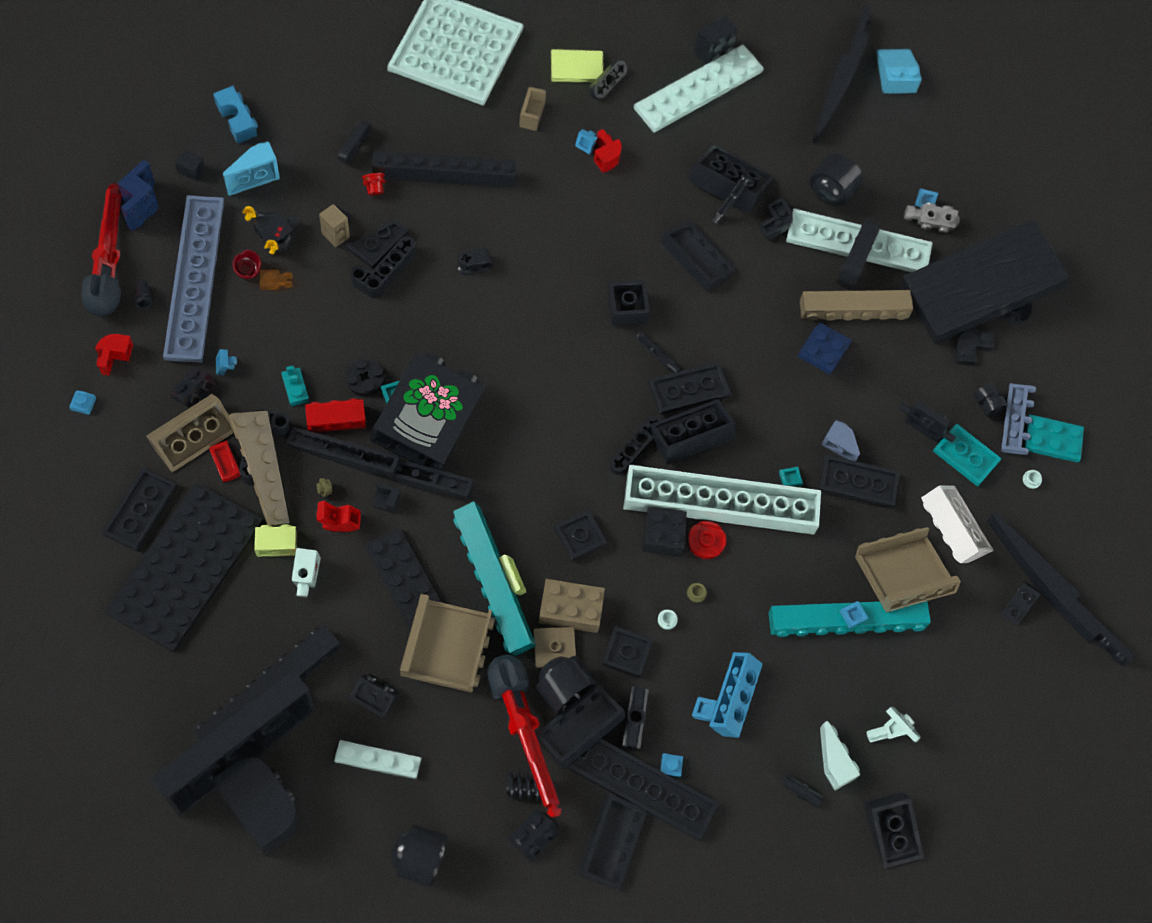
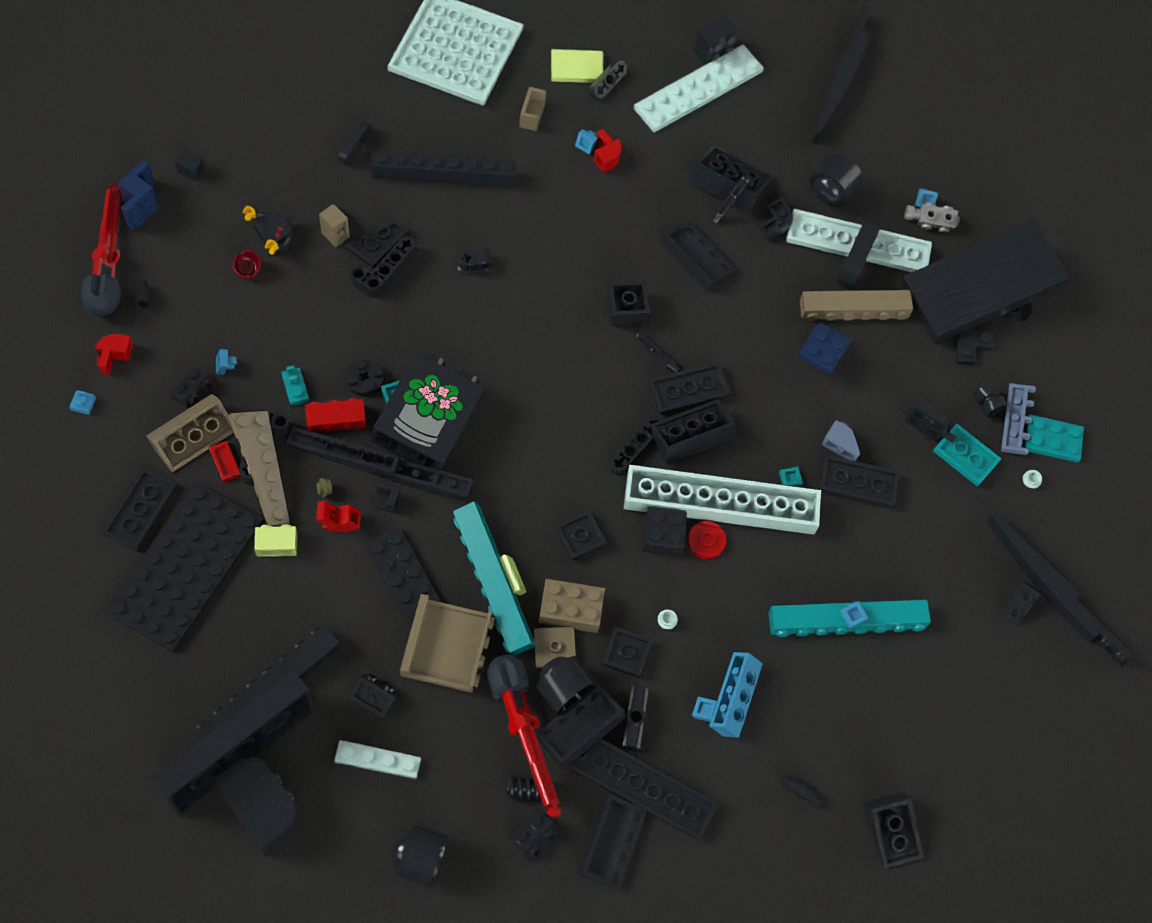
sand blue plate [163,196,224,363] -> none
dark azure arch [213,86,258,144] -> none
medium azure slope [223,141,280,196] -> none
clear orange plate [260,270,293,290] -> none
light aqua torso [292,548,321,597] -> none
red piece [361,173,386,196] -> none
dark azure plate [660,753,683,778] -> none
olive plate [687,583,707,603] -> none
light aqua slope [820,721,860,790] -> none
dark tan panel [855,527,961,613] -> none
light aqua piece [867,706,921,742] -> none
medium azure slope [876,49,921,93] -> none
white slope [921,486,994,563] -> none

